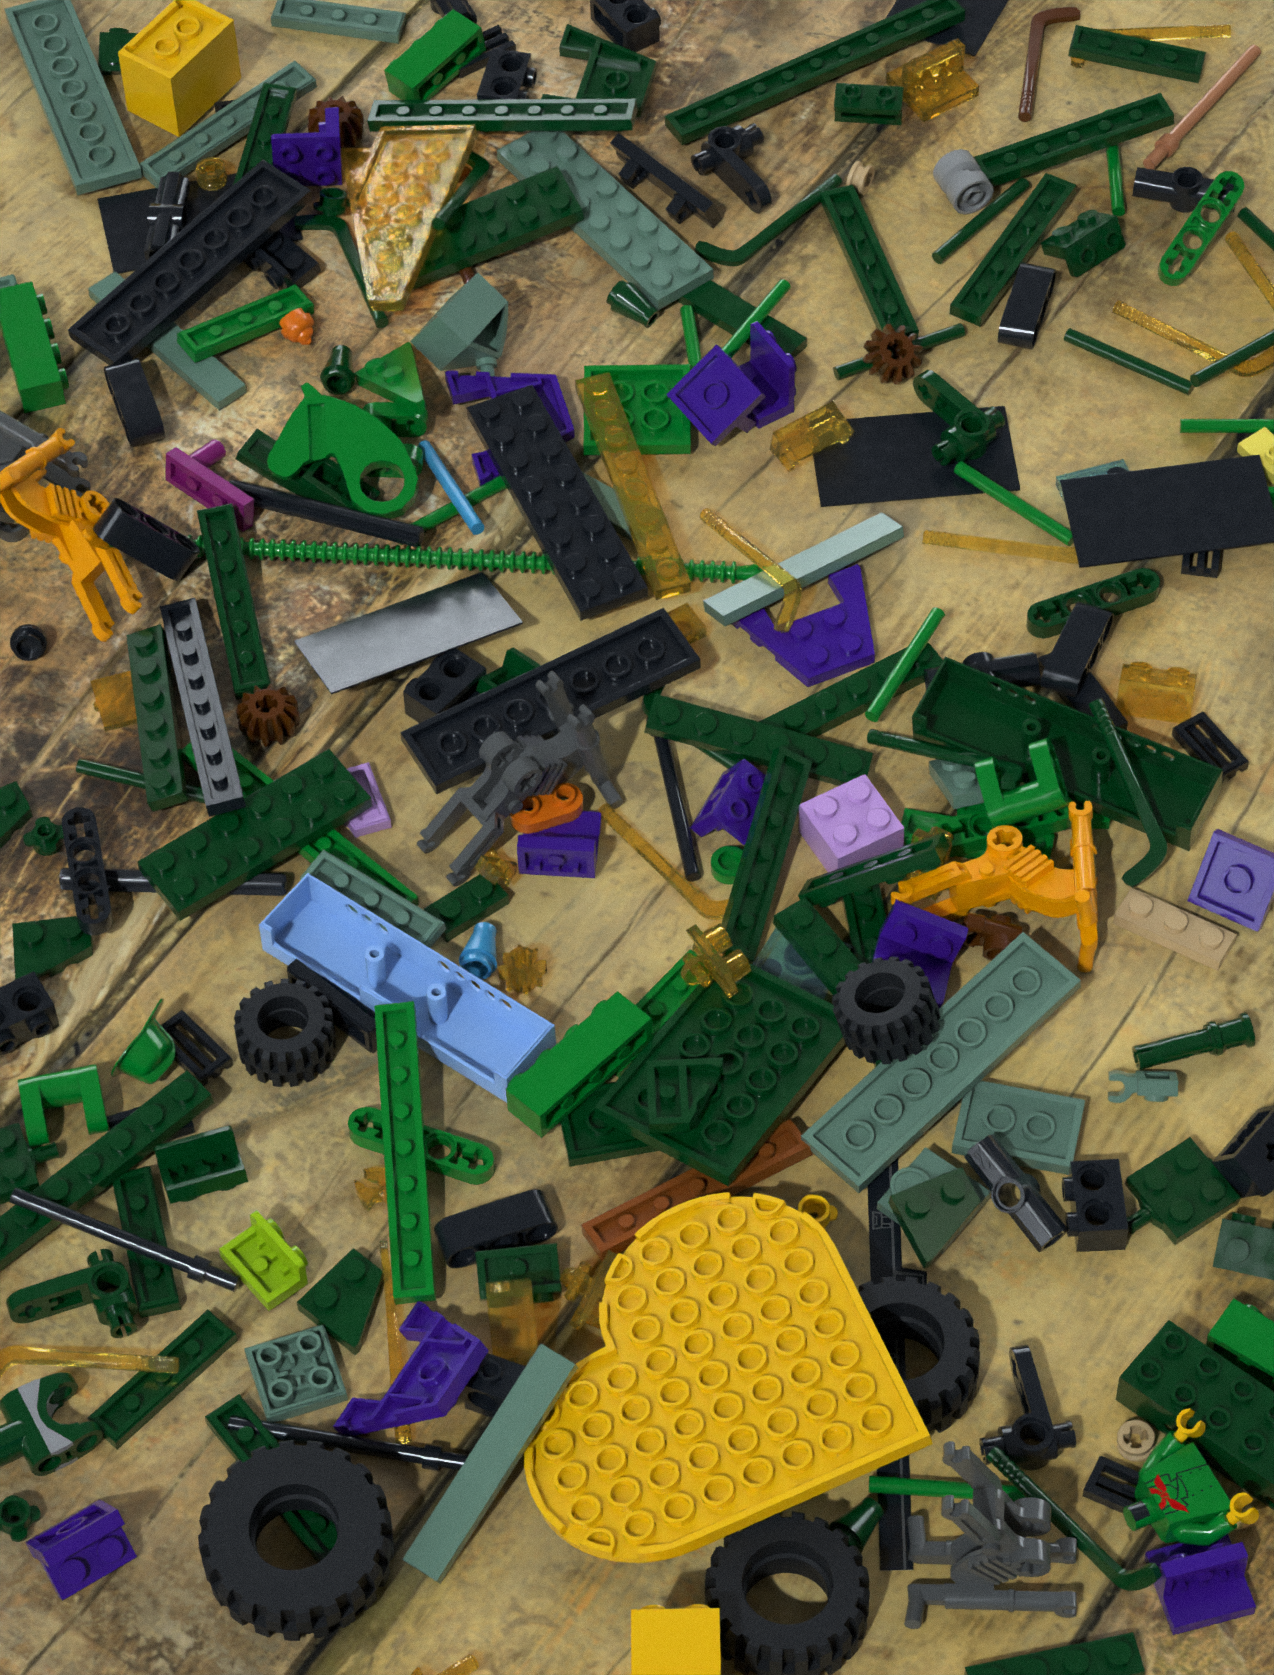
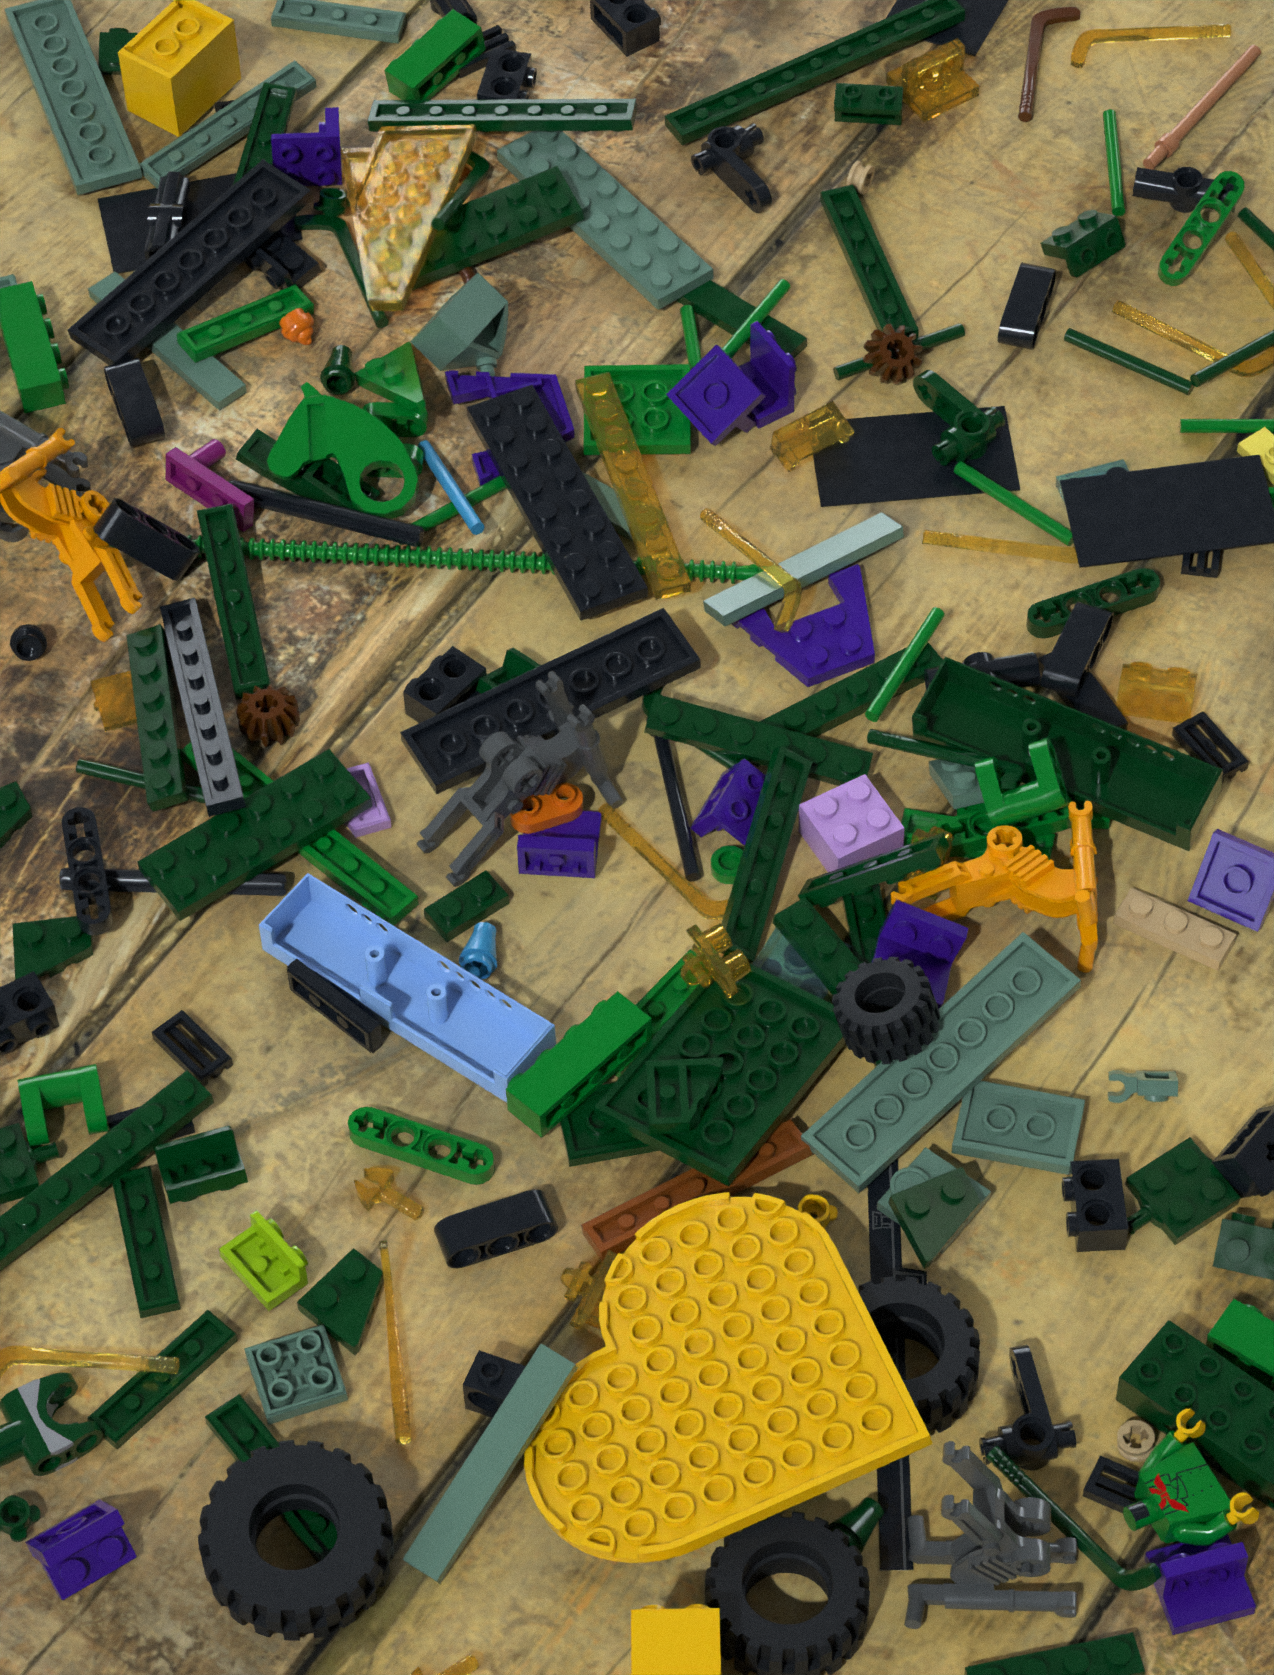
dark green piece [6,1249,138,1338] -> none
black bar [10,1187,240,1292] -> none
dark green plate [23,817,64,856] -> none
green piece [111,998,176,1084] -> none
clear yellow bush [196,157,227,191] -> none
black bar [228,1415,469,1471] -> none
black tyre [234,979,336,1087] -> none
piece [294,572,523,695] -> none
sand green tile [300,849,446,948] -> none
reddish brown gear [307,96,364,151] -> none
dark purple wing [333,1301,489,1436] -> none
green plate [374,1001,436,1305] -> none
clear yellow bar [475,846,518,887] -> none
dark green bracket [475,1243,562,1308] -> none
clear yellow hinge [485,1278,538,1365] -> none
clear yellow gear [498,944,547,995] -> none
dark green wing [541,24,656,117] -> none
dark green cone [606,280,659,328] -> none
black hinge [610,133,722,228] -> none
clear yellow plate [667,603,707,644] -> none
dark green piece [695,174,842,266] -> none
green bar [868,1476,1026,1502] -> none
dark green bar [932,178,1030,264] -> none
light grey wheel [933,149,994,215] -> none
dark green plate [949,173,1076,327] -> none
reddish brown plate [960,912,1022,961] -> none
black piece [964,1134,1068,1252] -> none
dark green plate [974,92,1174,187] -> none
dark green tile [1068,25,1206,84] -> none
dark green piece [1089,698,1168,888] -> none
dark green pin [1132,1012,1255,1071] -> none

